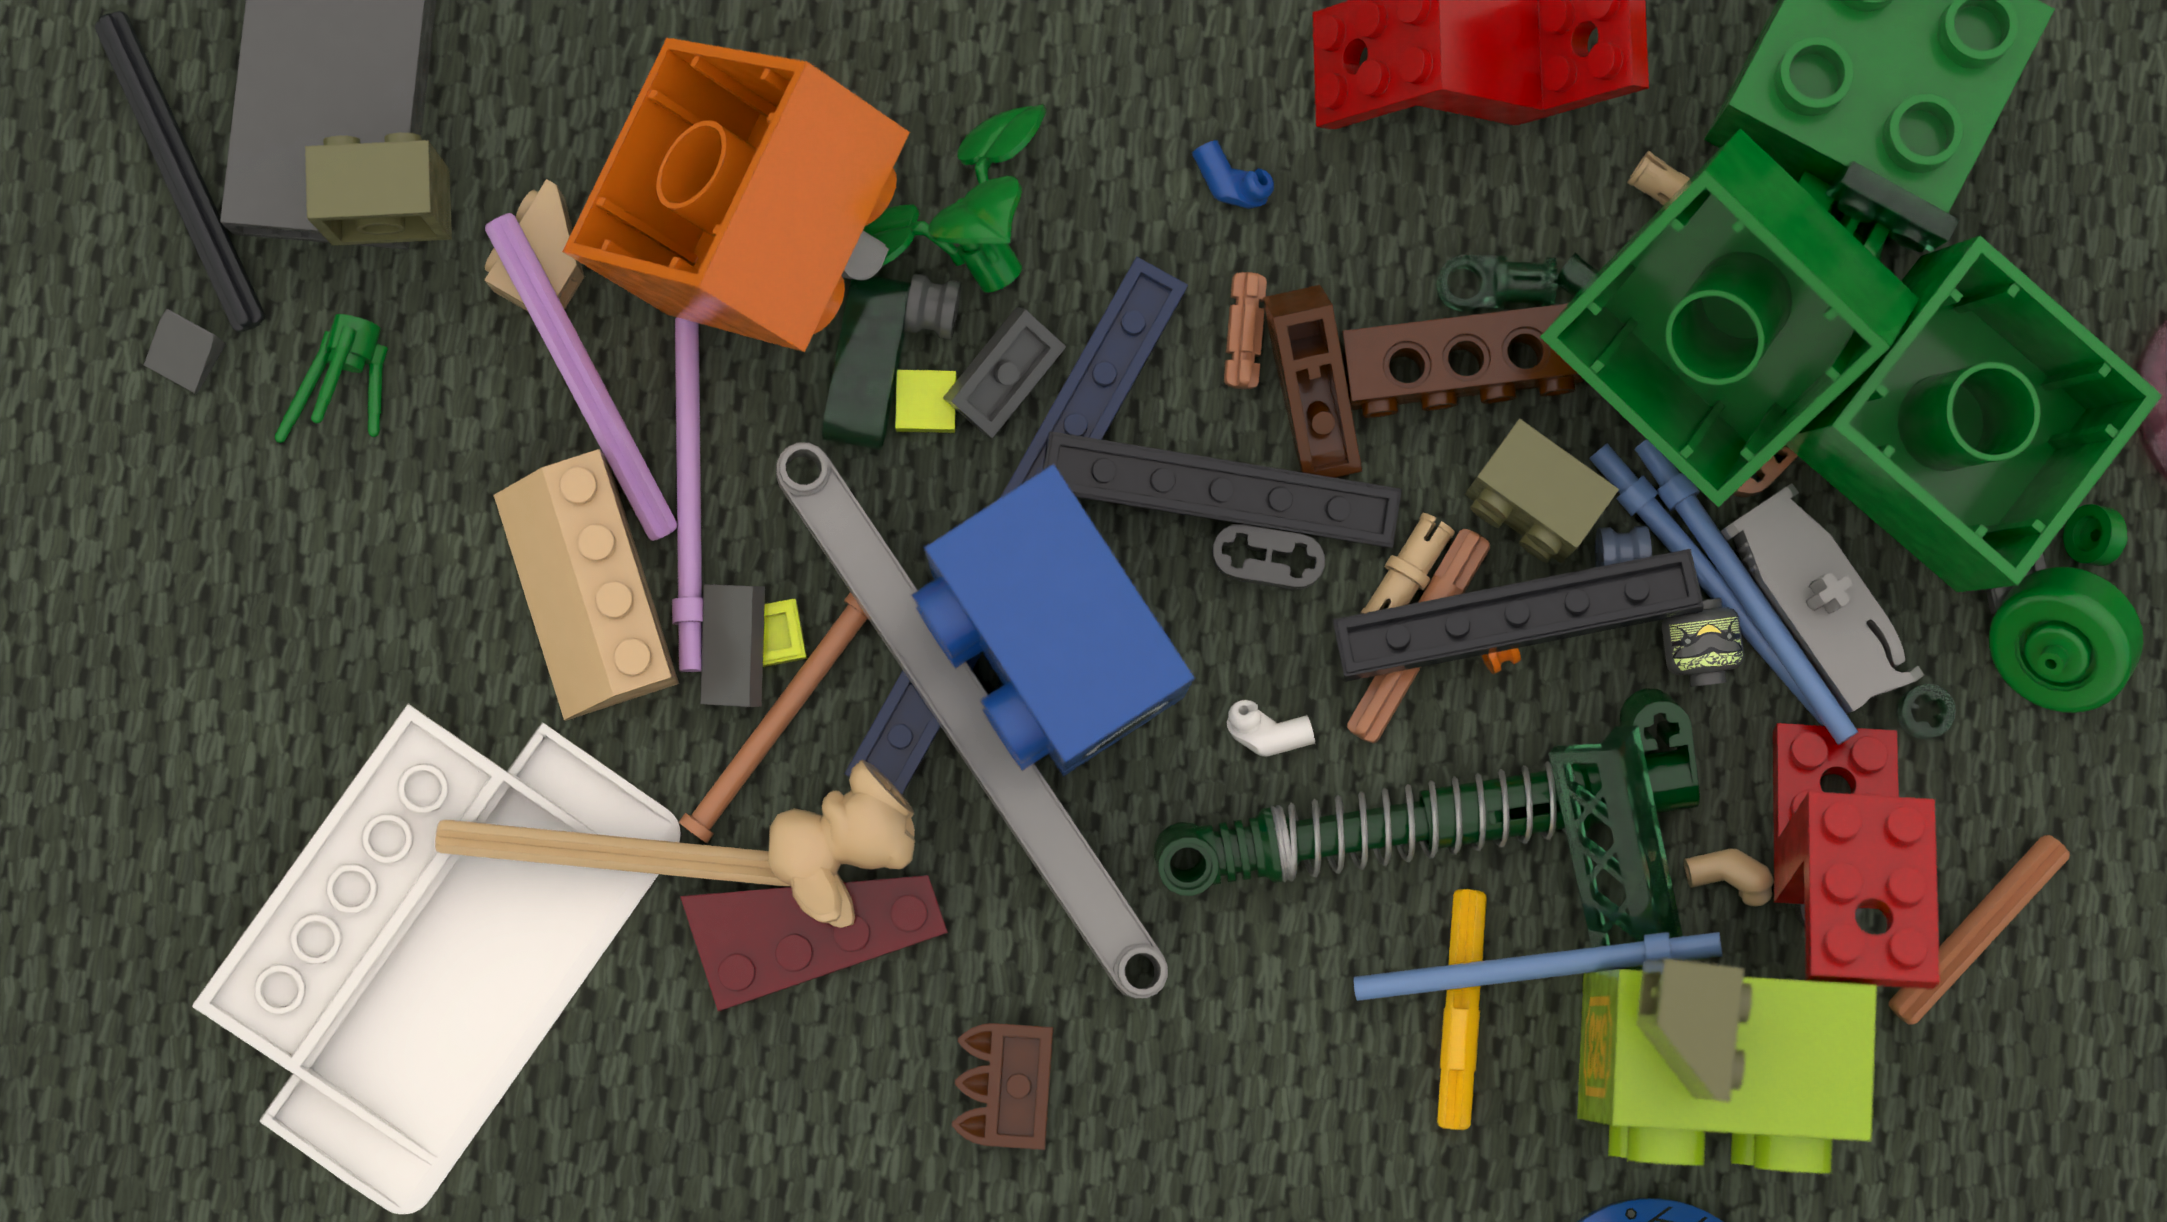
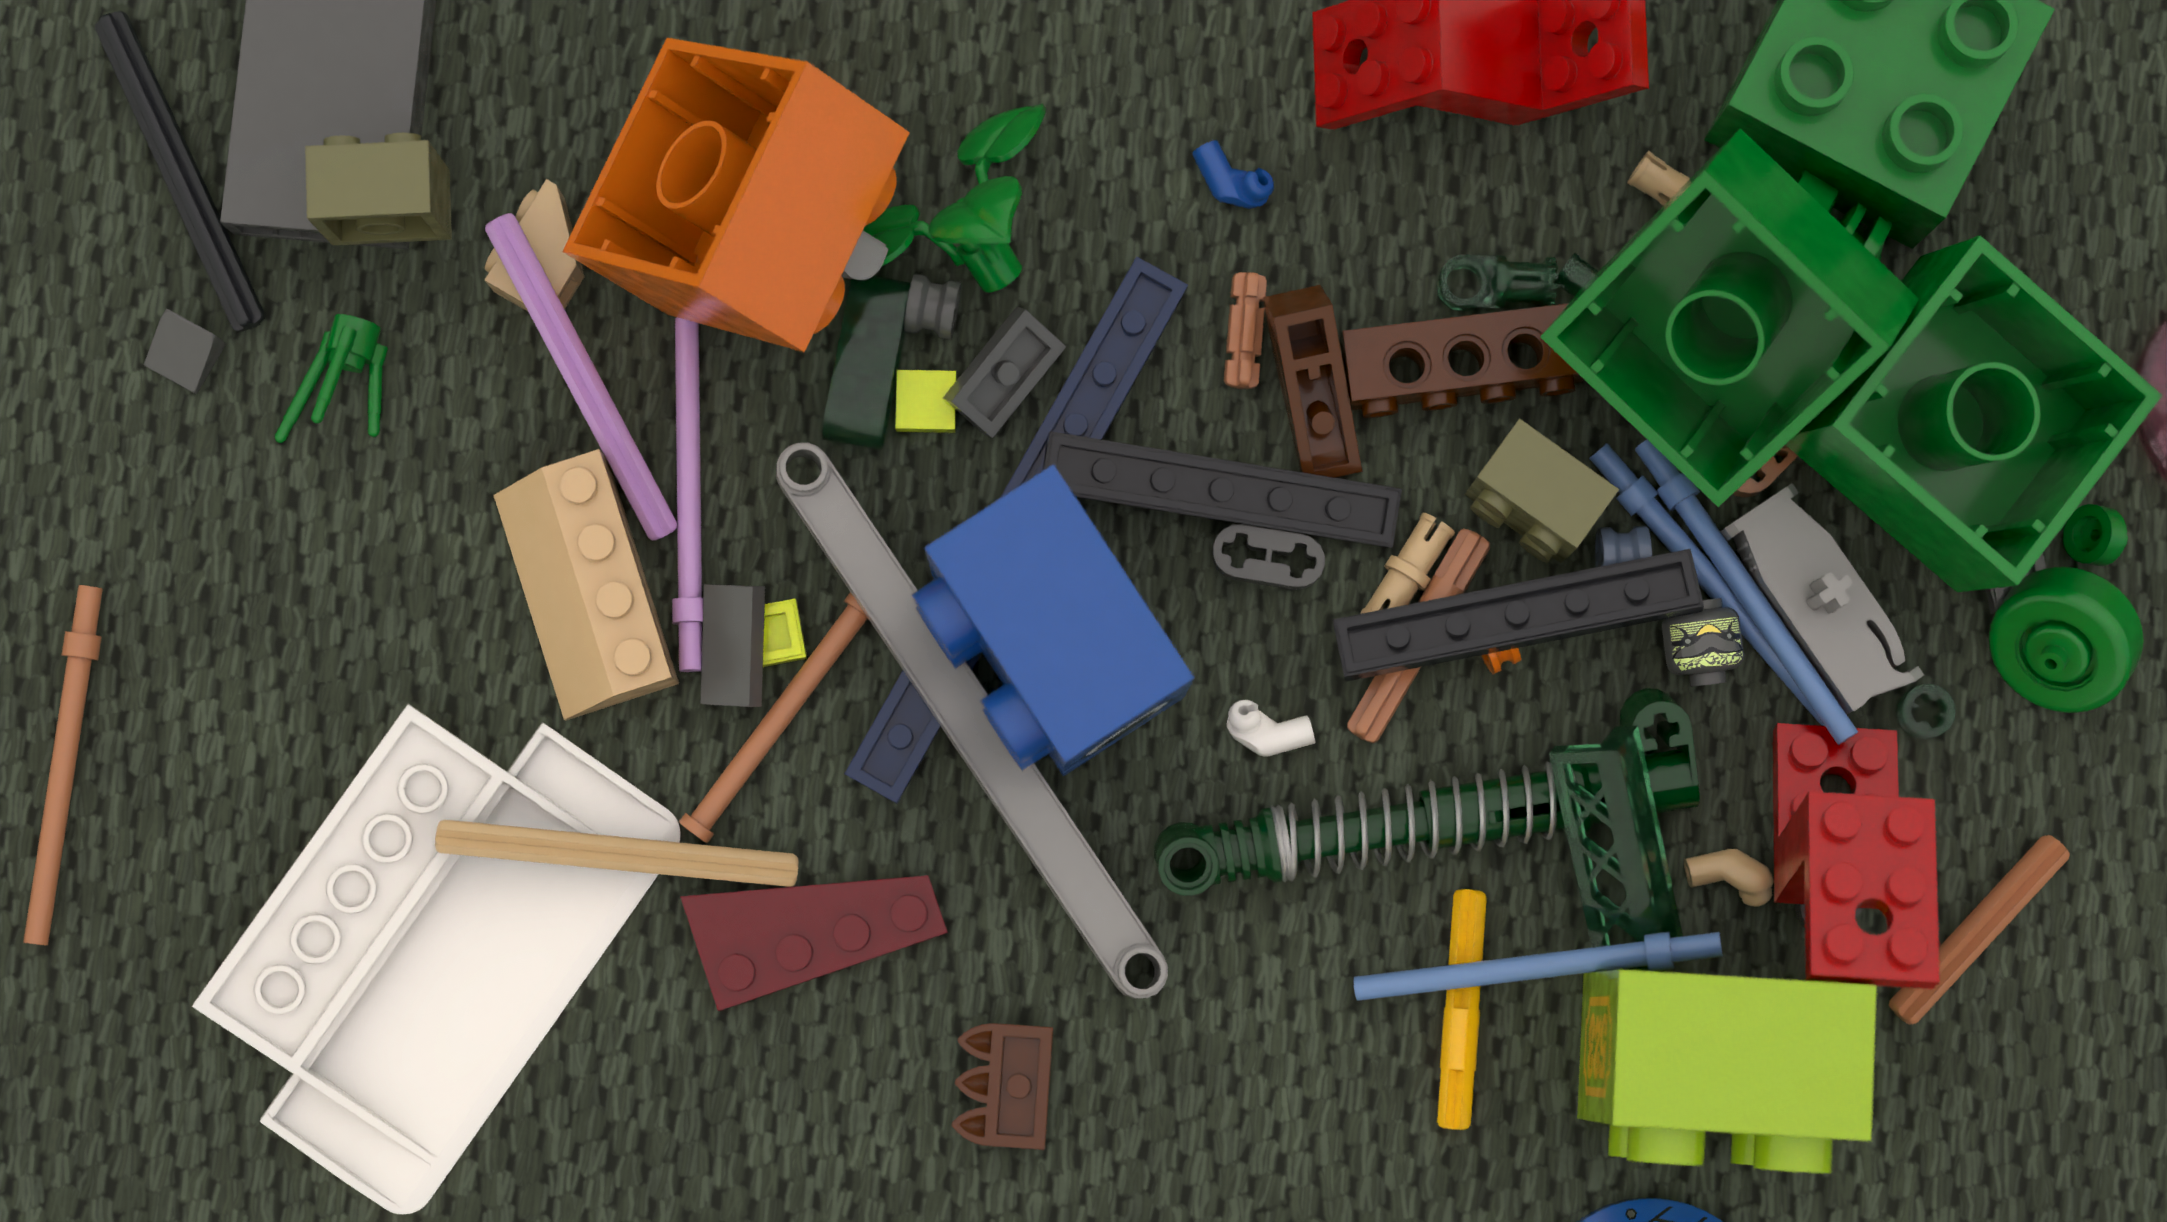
tan animal [768,759,915,928] -> none
olive slope [1637,958,1752,1102] -> none
clear green plate [1825,161,1960,252] -> none
none -> nougat bar [23,585,103,945]

